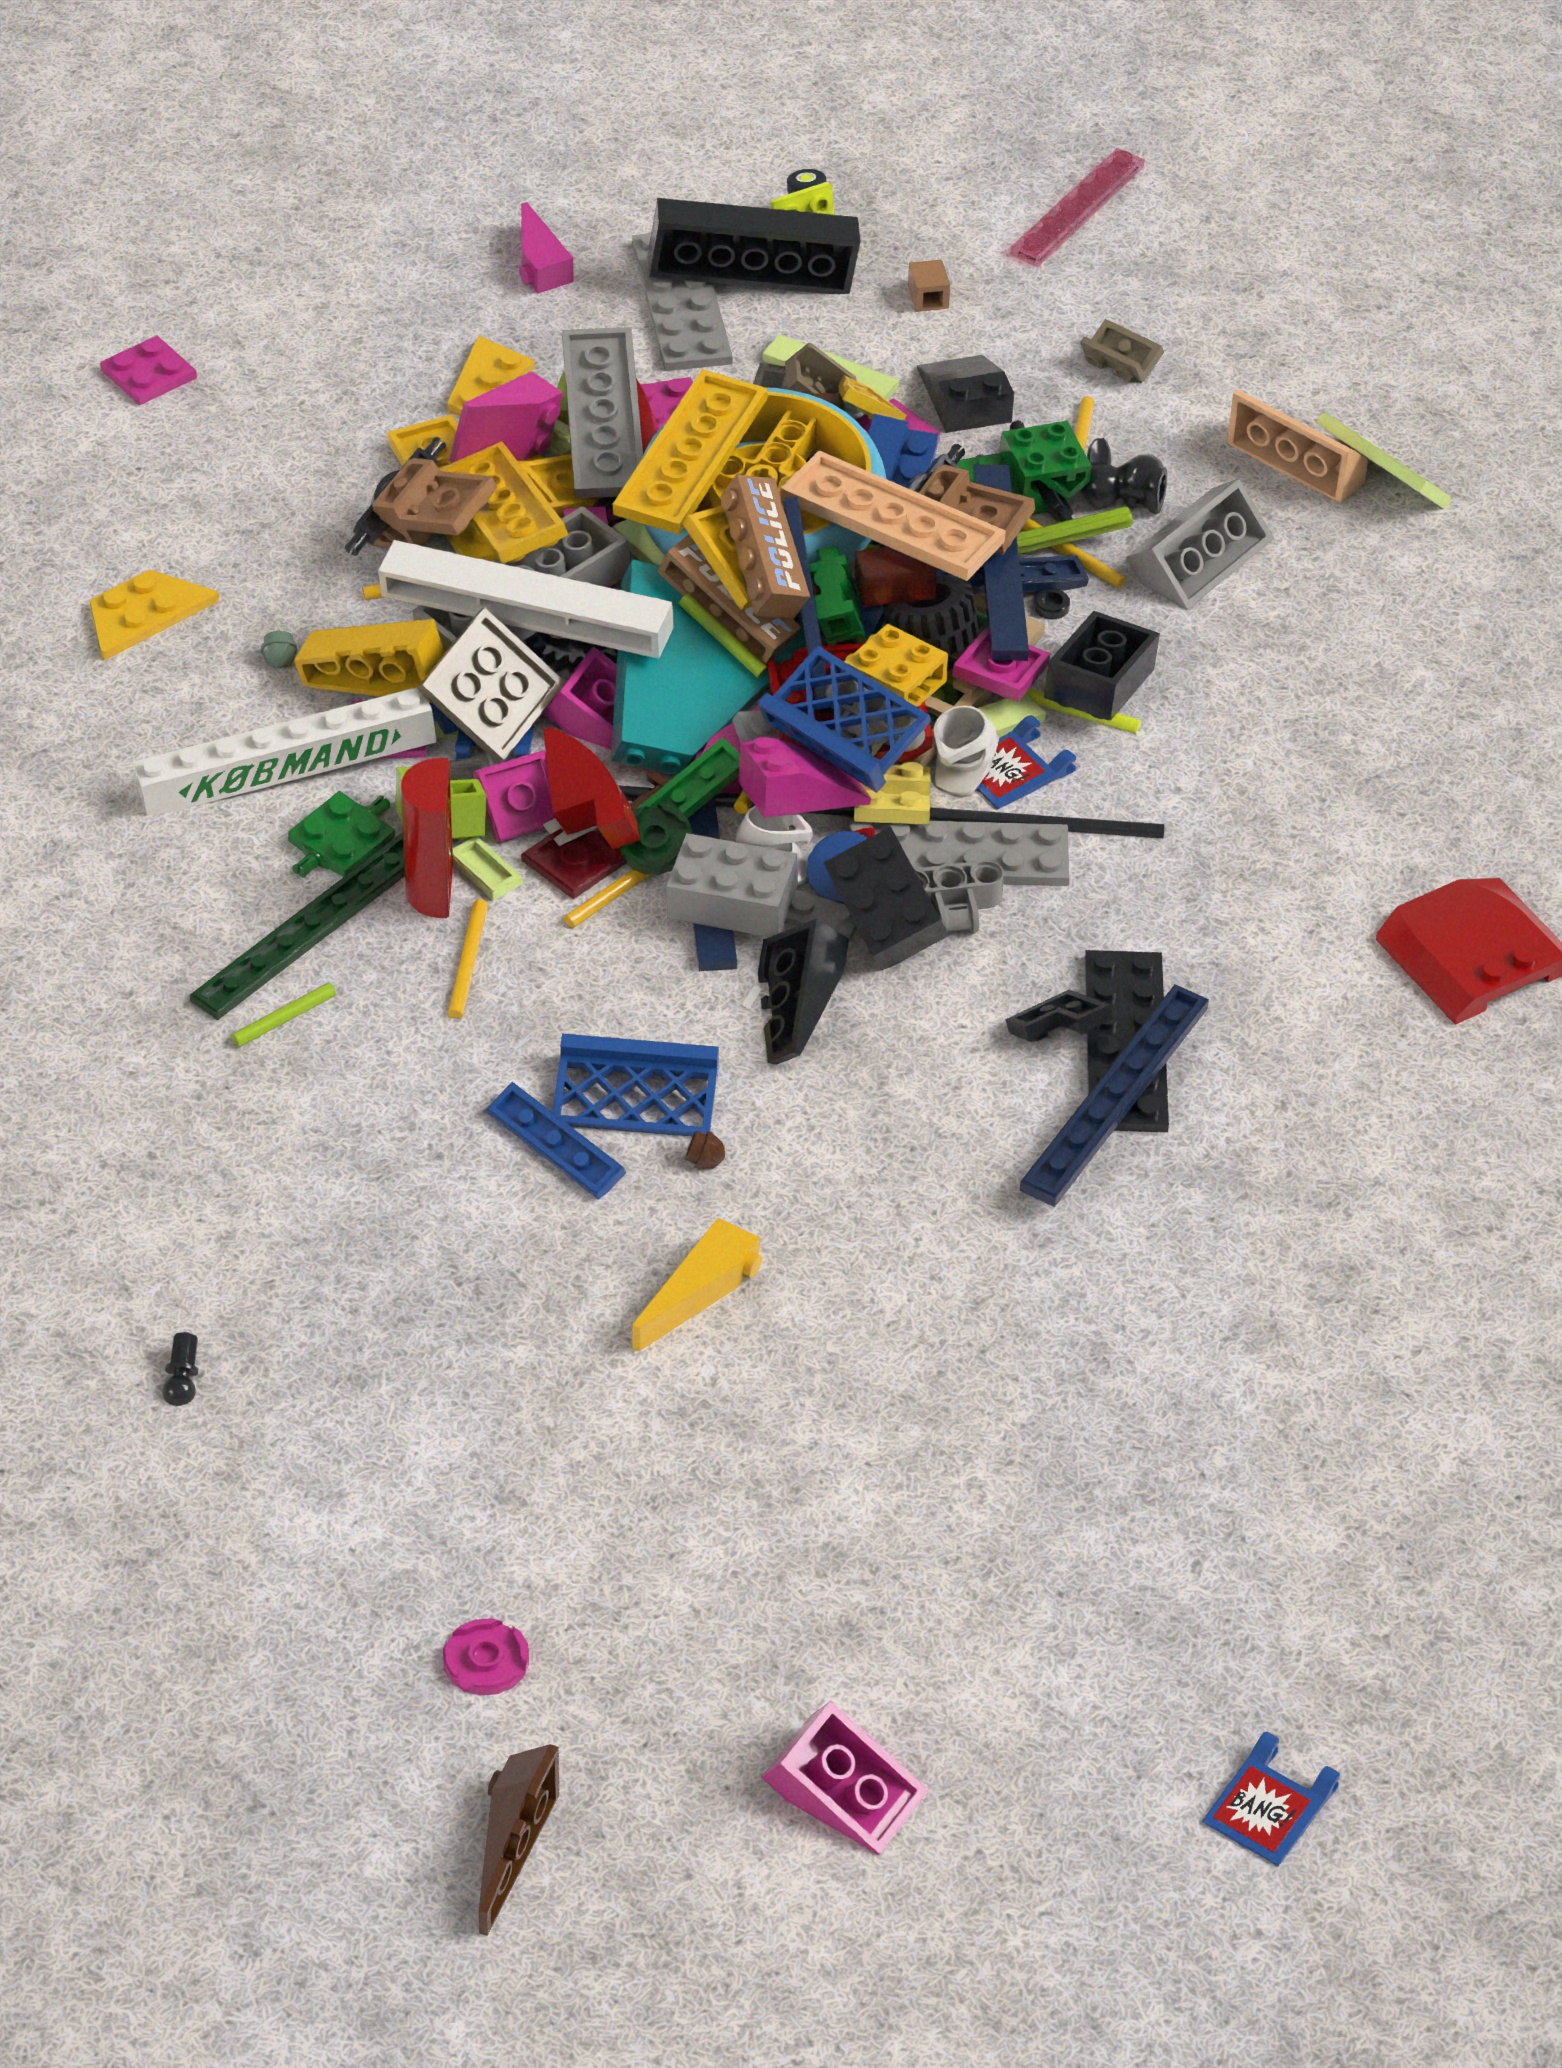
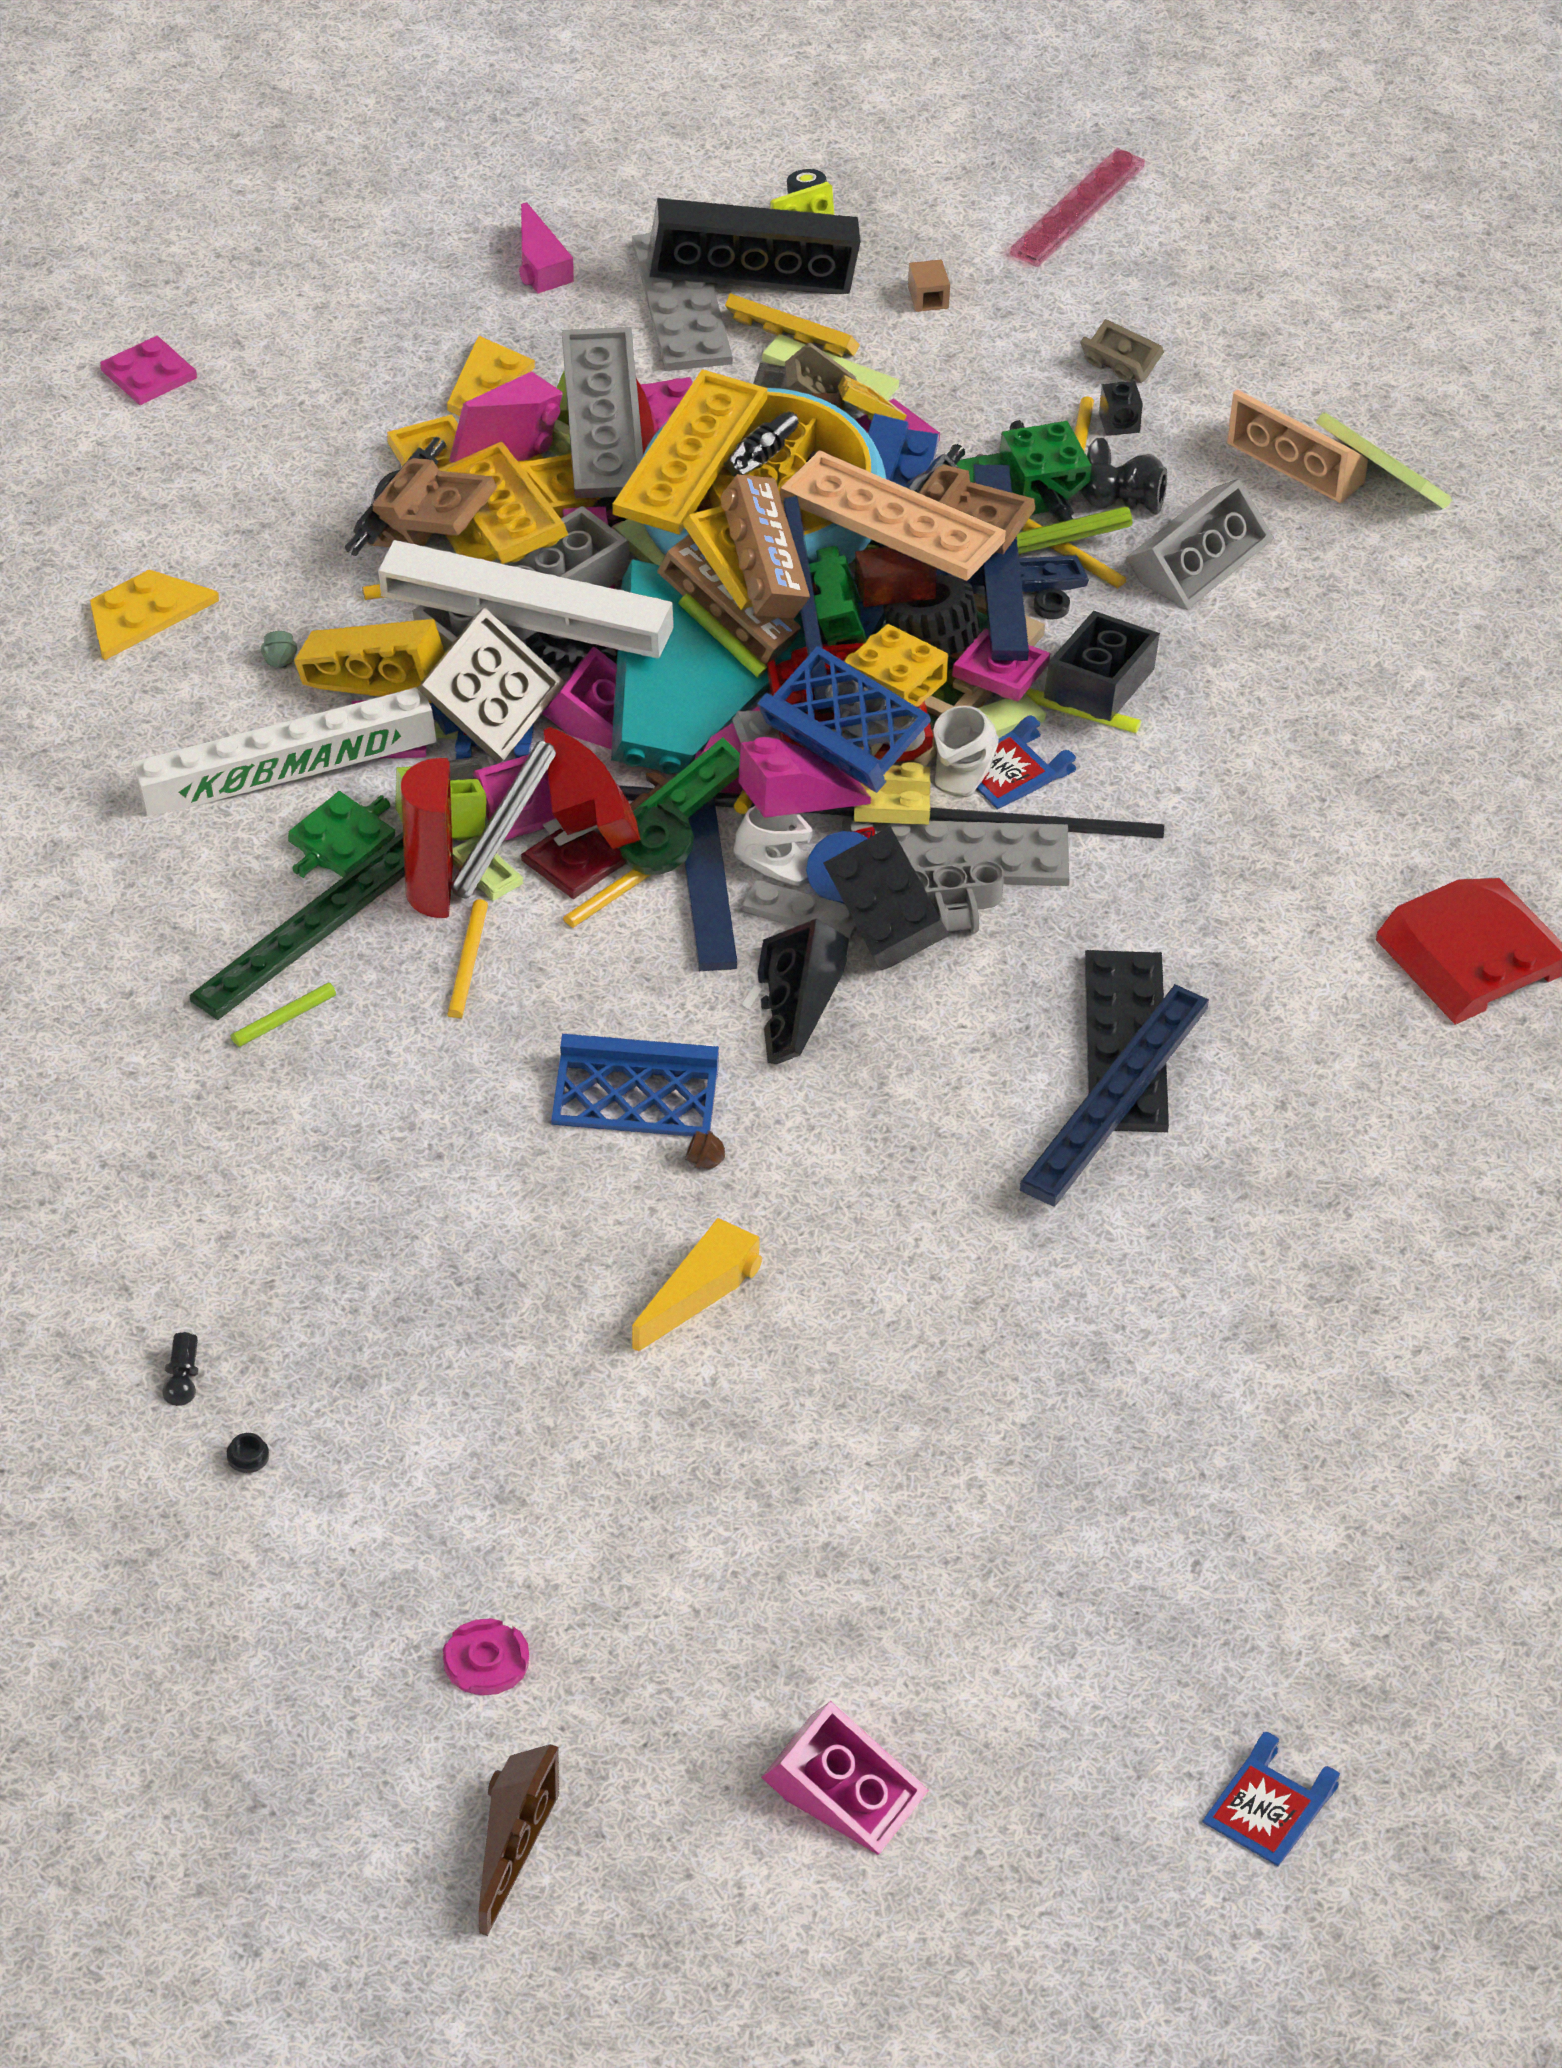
blue tile [485,1082,626,1200] -> none
light grey brick [666,833,798,937] -> none
black slope [917,355,1014,433] -> none
black plate [1005,989,1114,1042] -> none
none -> black plate [227,1433,269,1473]
none -> axle [450,741,556,899]
none -> black hinge [723,411,799,477]
none -> yellow plate [725,293,860,358]
none -> black brick [1099,381,1143,436]

